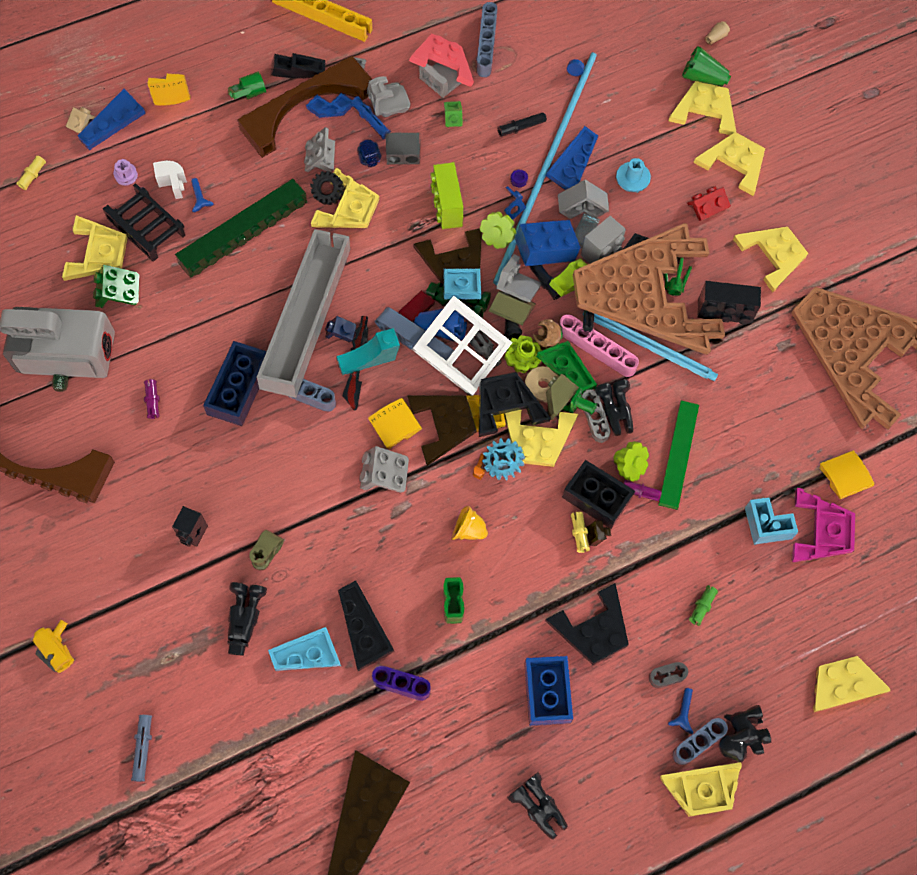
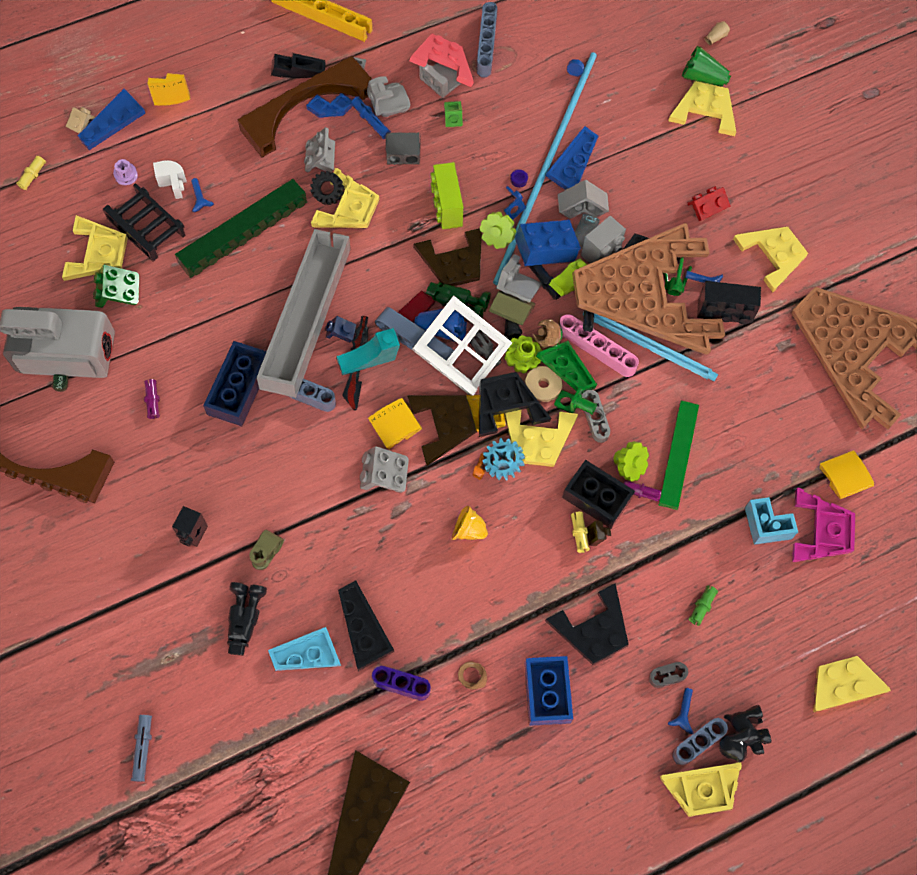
yellow piece [33,620,74,673] -> none
green piece [228,71,266,100] -> none
clear blue head [357,140,381,167] -> none
green brick [443,577,464,624] -> none
medium azure tile [444,269,481,299] -> none
black axle [497,112,547,137] -> none
black piece [507,772,568,840] -> none
olive slope [546,374,579,420] -> none
black piece [595,380,633,436] -> none
medium azure piece [616,158,651,193] -> none
light yellow wing [694,132,765,196] -> none
none -> medium nougat piece [458,662,487,690]
none -> blue piece [685,271,723,283]

